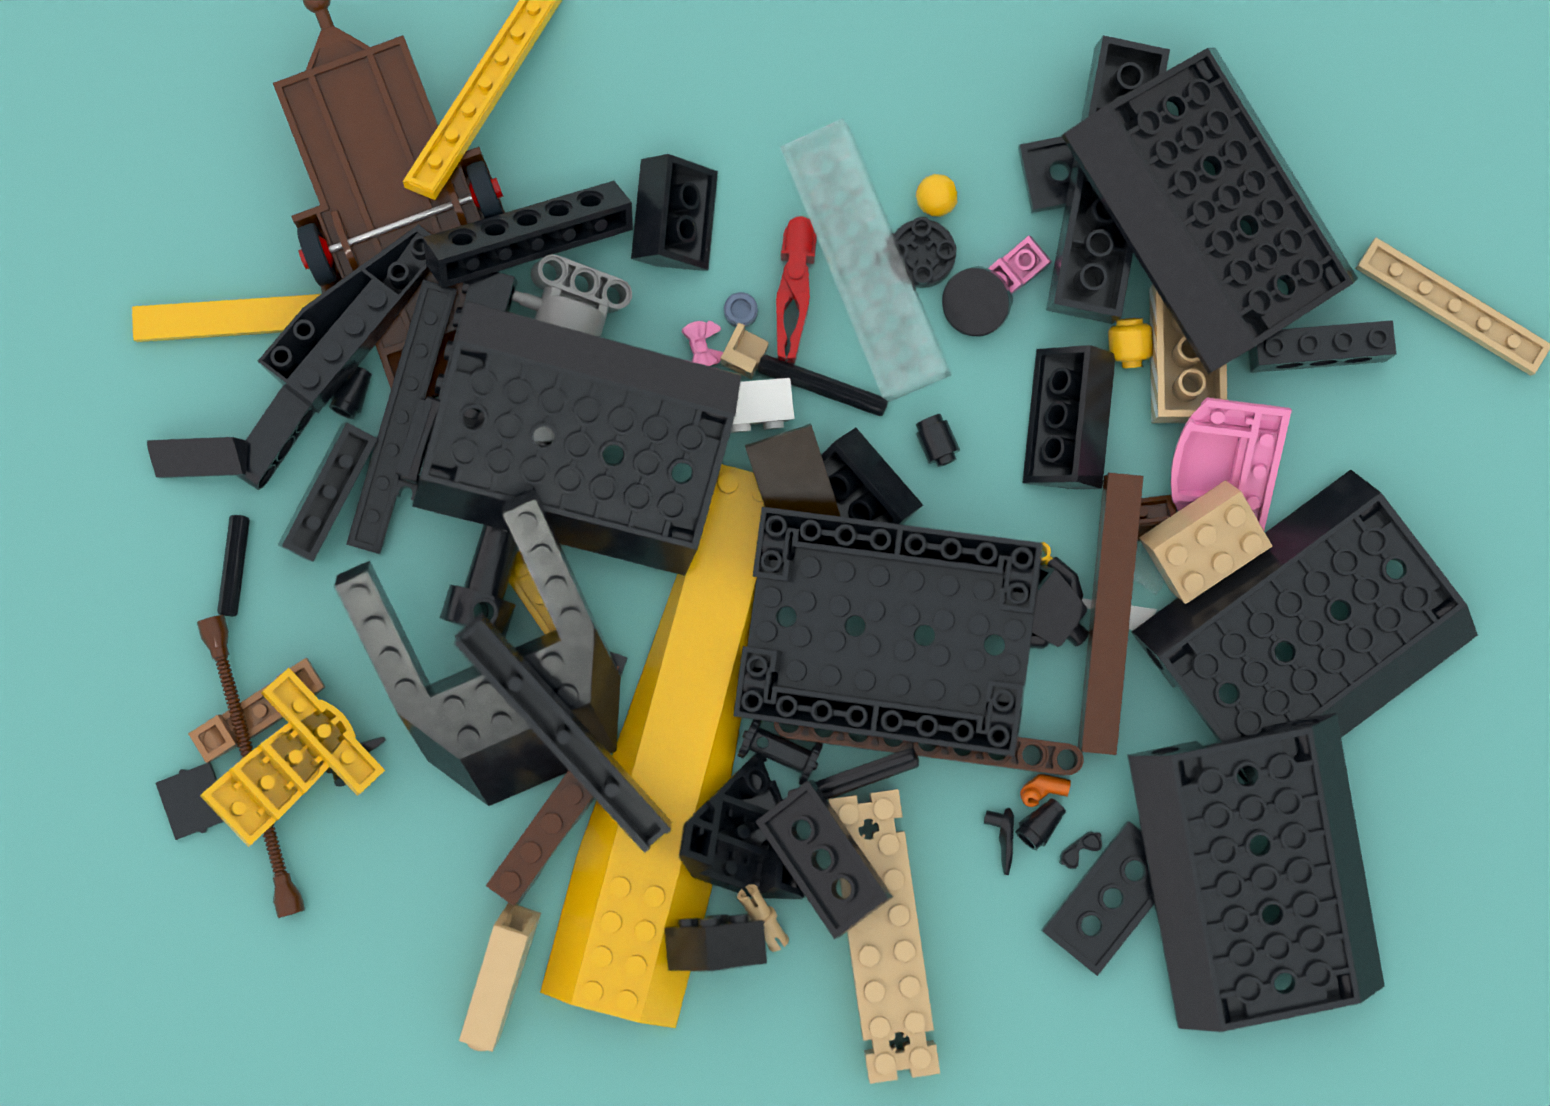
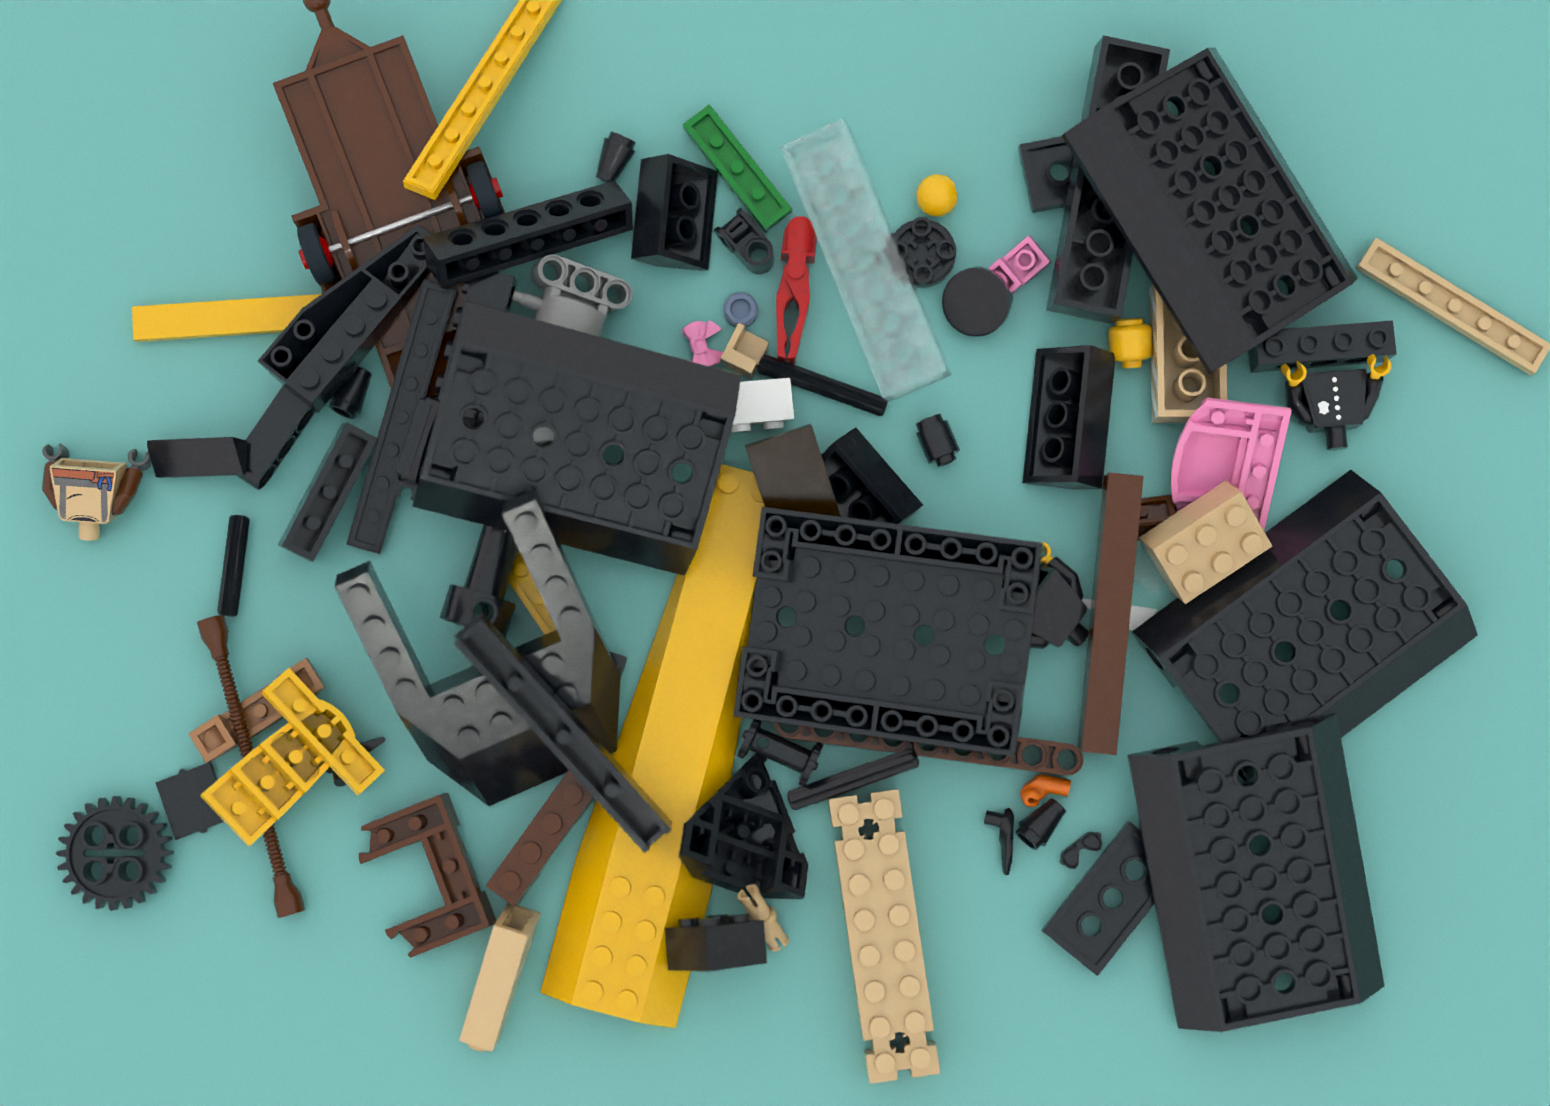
black plate [755,780,893,939] -> none
none -> torso [42,443,152,541]
none -> black gear [56,796,174,911]
none -> reddish brown wedge [359,793,496,958]
none -> black cone [595,131,636,182]
none -> green plate [682,104,792,233]
none -> black piece [714,208,774,275]
none -> torso [1281,354,1391,450]

